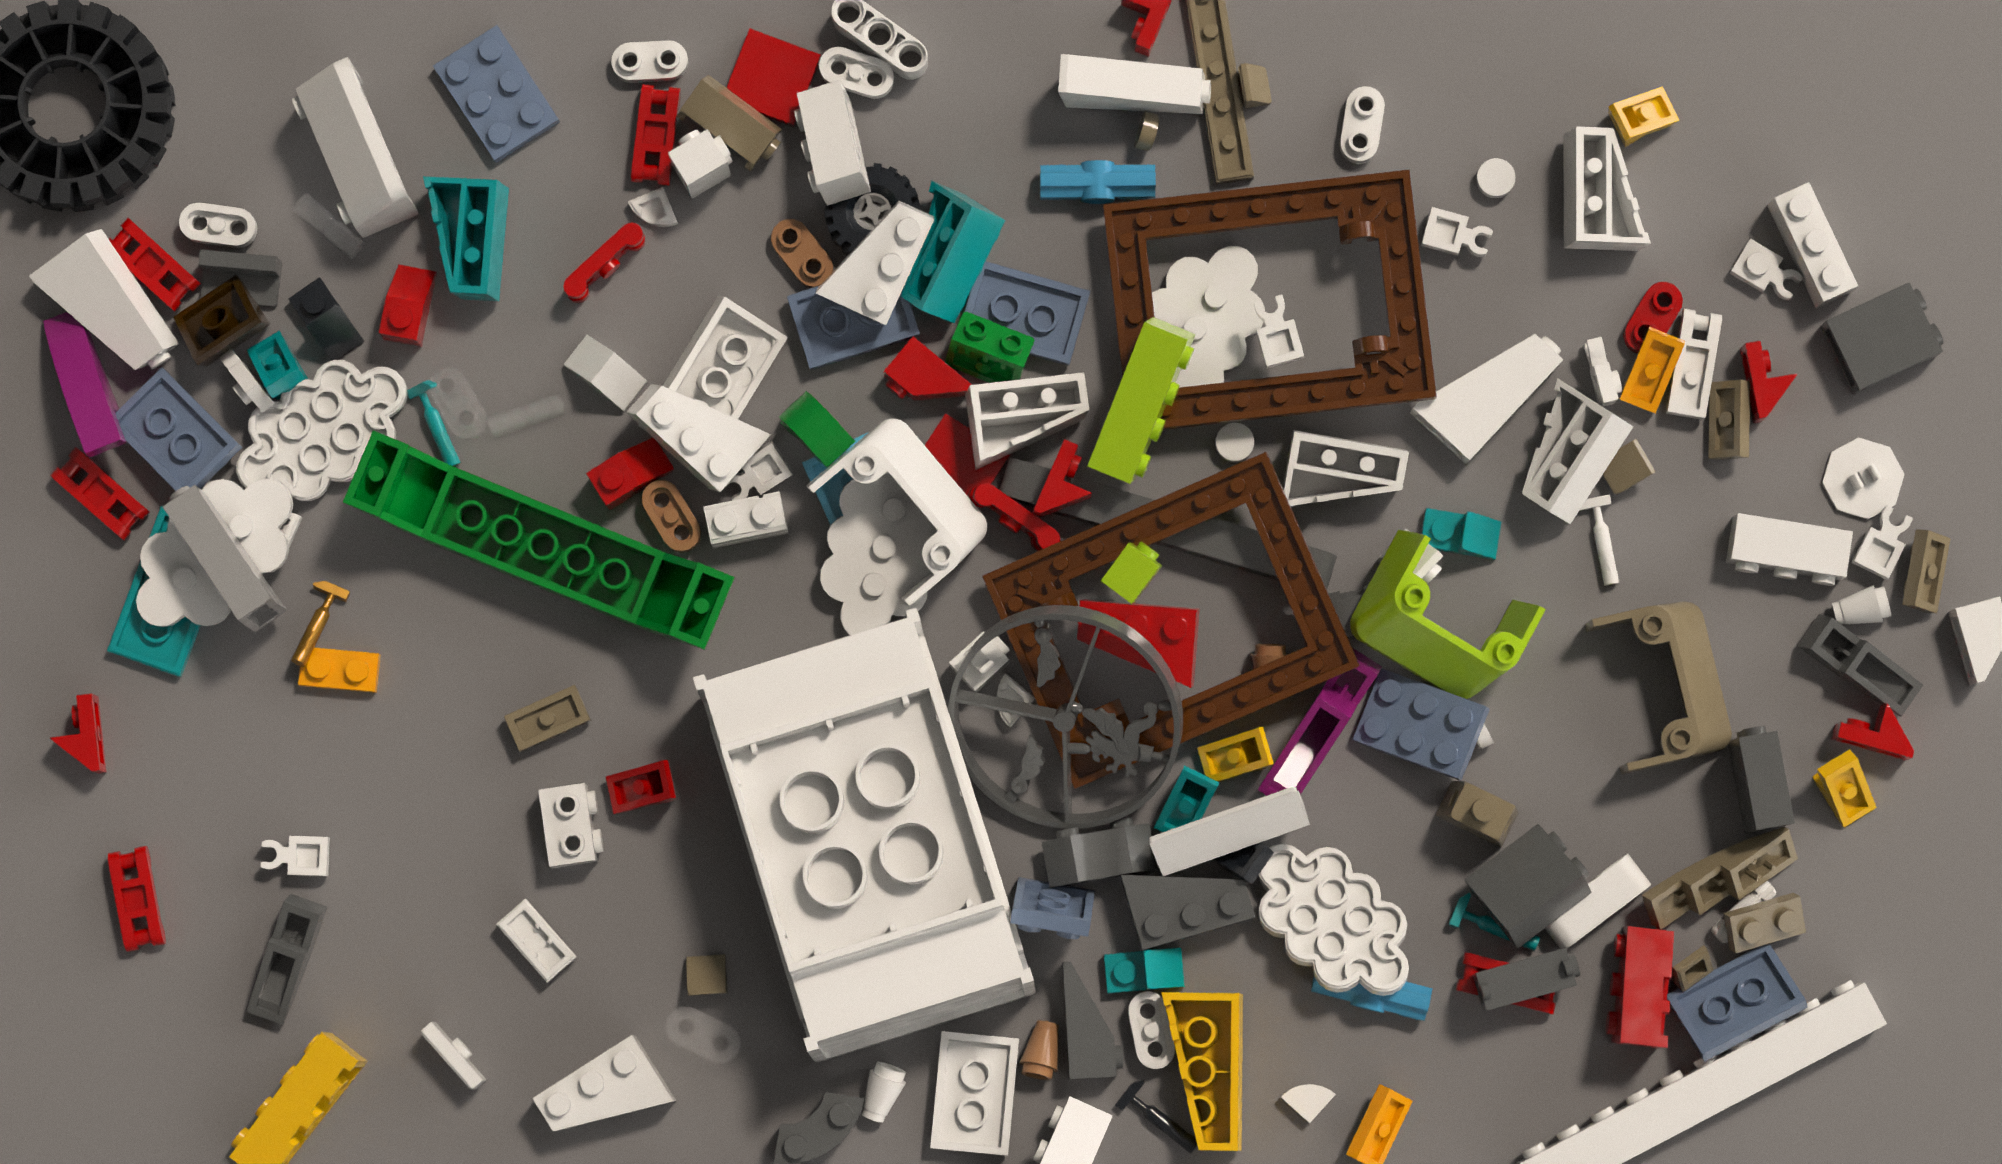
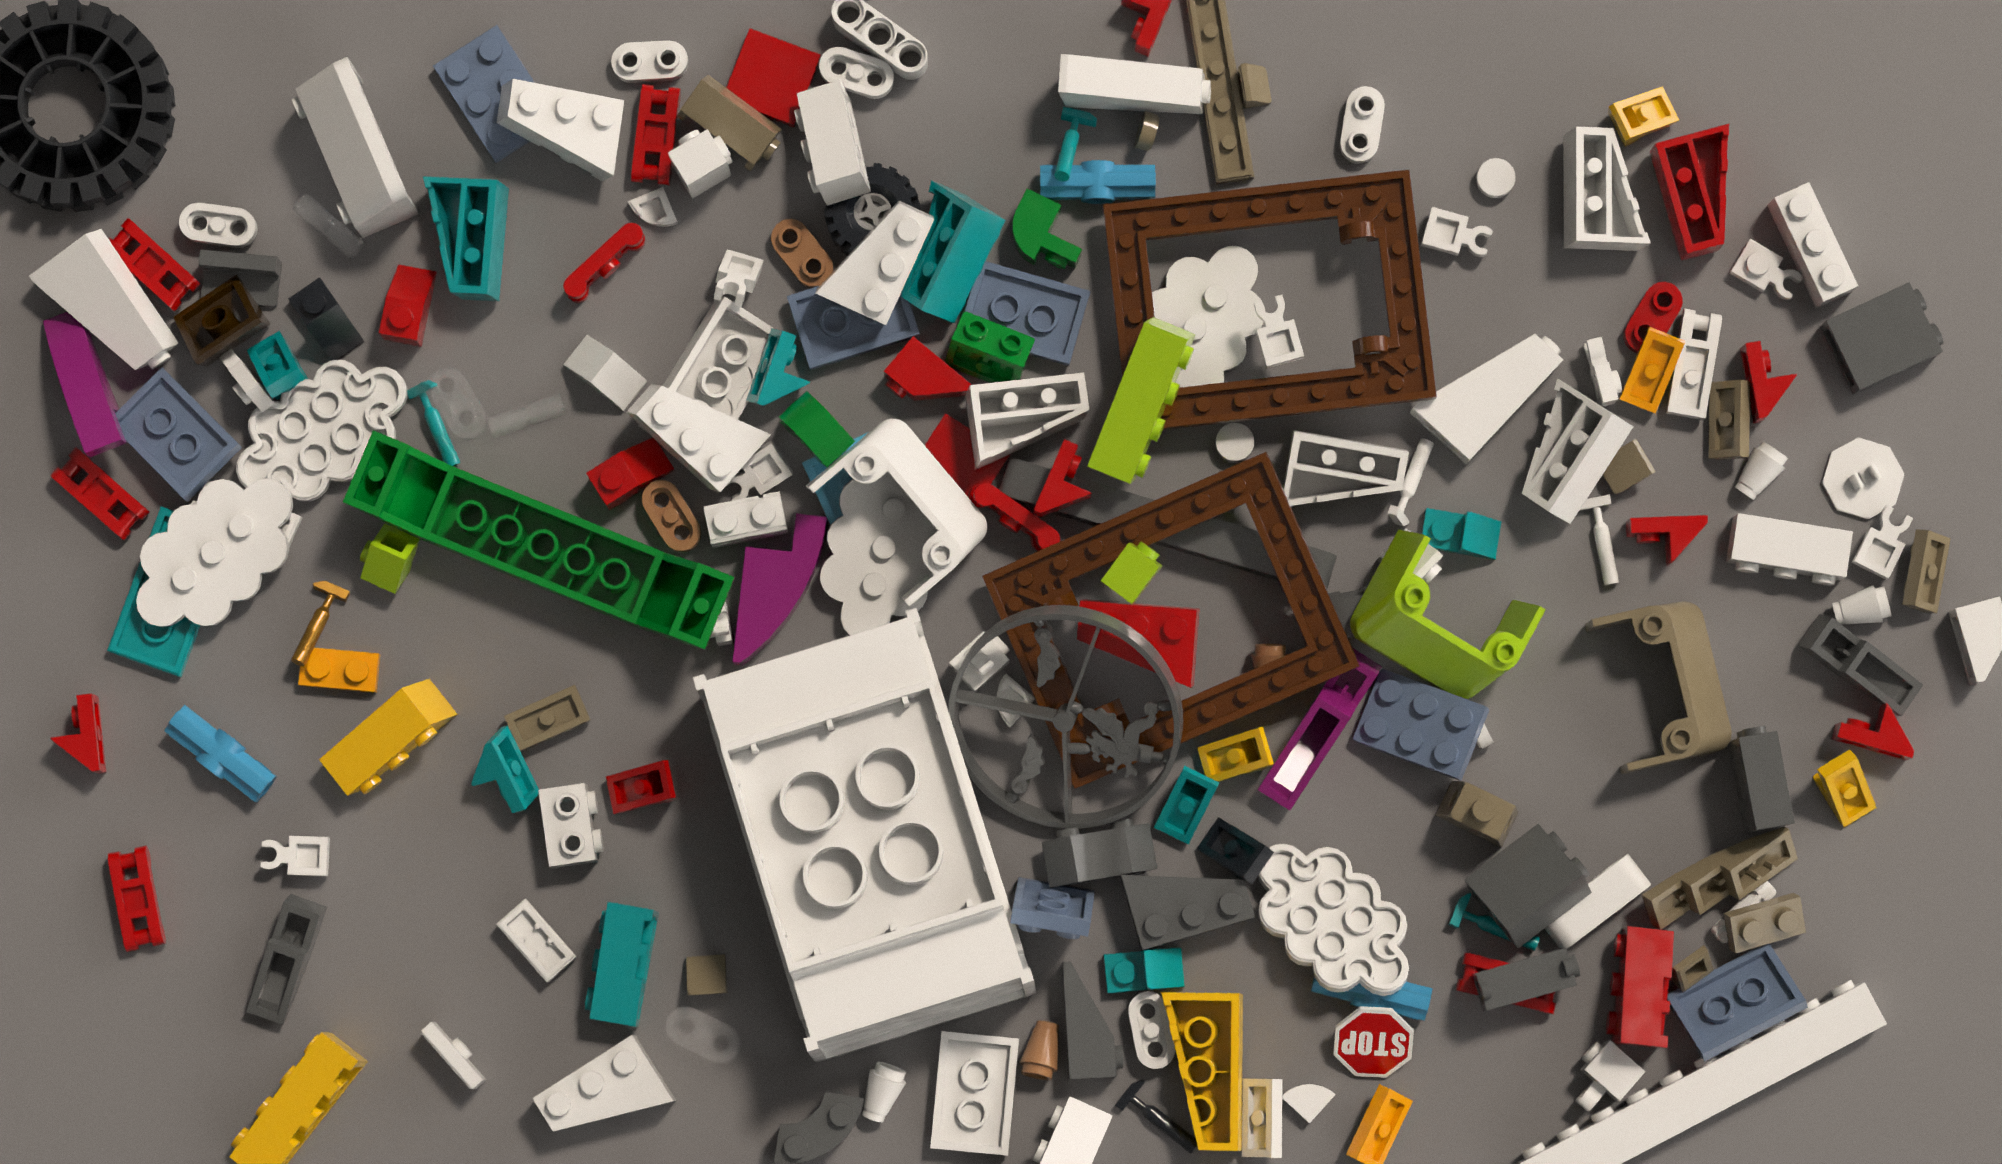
light grey slope [163,485,287,632] -> none
white panel [1149,787,1310,876] -> none
none -> dark azure piece [164,705,277,803]
none -> yellow wedge [319,678,458,796]
none -> lime brick [360,523,420,594]
none -> teal slope [471,725,539,813]
none -> white wedge [497,79,624,181]
none -> teal wedge [585,902,659,1027]
none -> white plate [710,602,734,646]
none -> white plate [713,249,764,307]
none -> magenta slope [733,513,828,666]
none -> teal slope [746,328,810,406]
none -> green brick [1013,189,1082,269]
none -> teal piece [1054,107,1097,182]
none -> plate [1242,1078,1282,1158]
none -> piece [1333,1006,1414,1078]
none -> white piece [1388,438,1434,526]
none -> white brick [1575,1040,1646,1111]
none -> red slope [1626,515,1708,566]
none -> red wedge [1650,123,1730,261]
none -> white cone [1735,441,1788,500]

